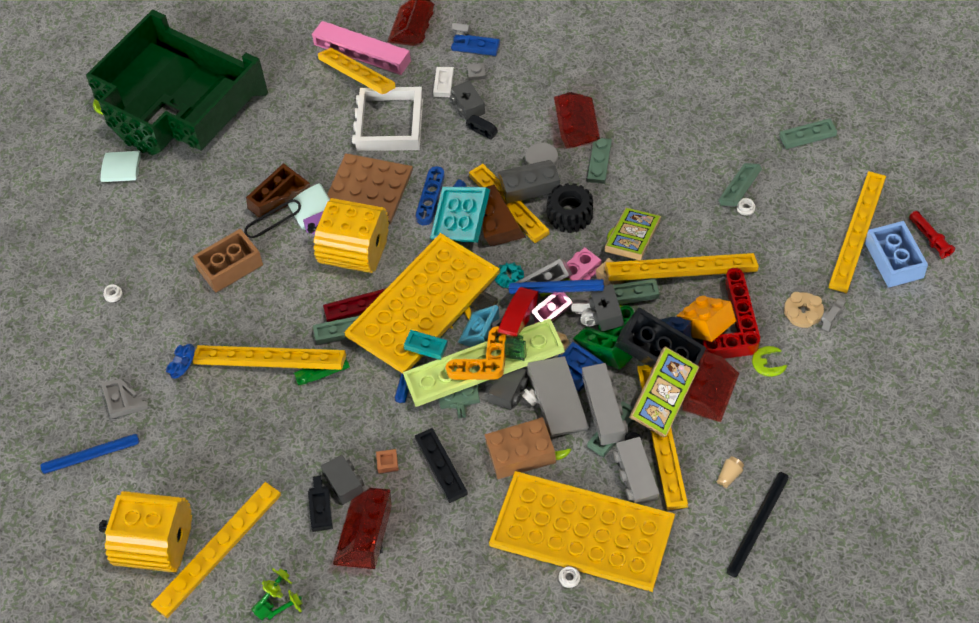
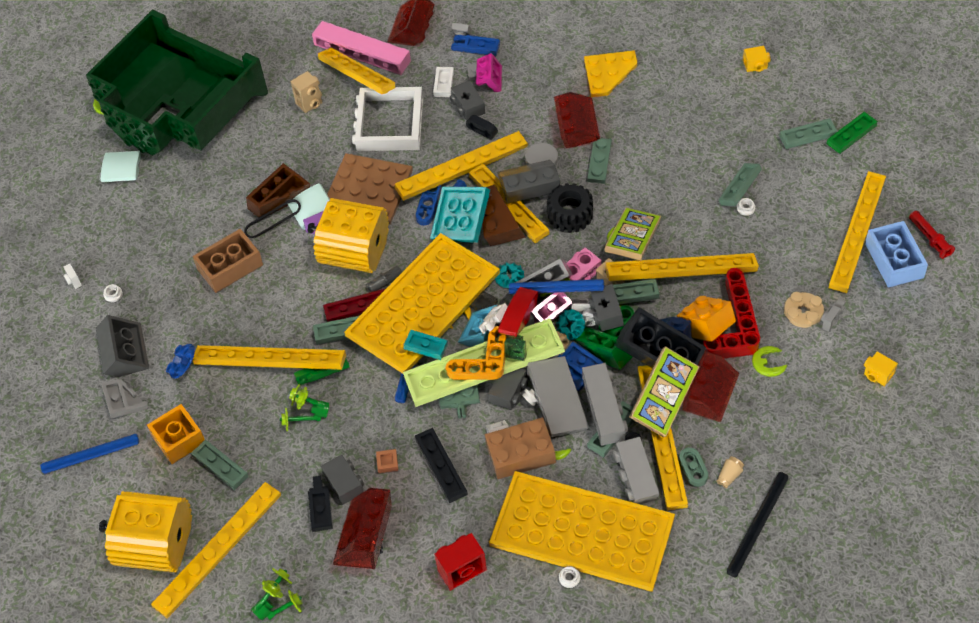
none -> white plate [63,264,82,289]
none -> dark grey slope [96,315,149,377]
none -> light orange brick [147,404,205,464]
none -> sand green plate [191,439,249,490]
none -> plant [280,384,329,431]
none -> tan brick [291,71,322,113]
none -> dark grey axle [366,266,402,292]
none -> yellow plate [394,131,528,201]
none -> red brick [434,533,487,591]
none -> dark pink bracket [476,53,502,92]
none -> white plate [479,303,508,334]
none -> white plate [486,420,509,433]
none -> teal gear [556,309,585,340]
none -> yellow plate [584,50,637,98]
none -> sand green plate [679,448,708,487]
none -> yellow brick [743,46,770,72]
none -> green plate [826,112,878,154]
none -> yellow brick [864,351,898,386]

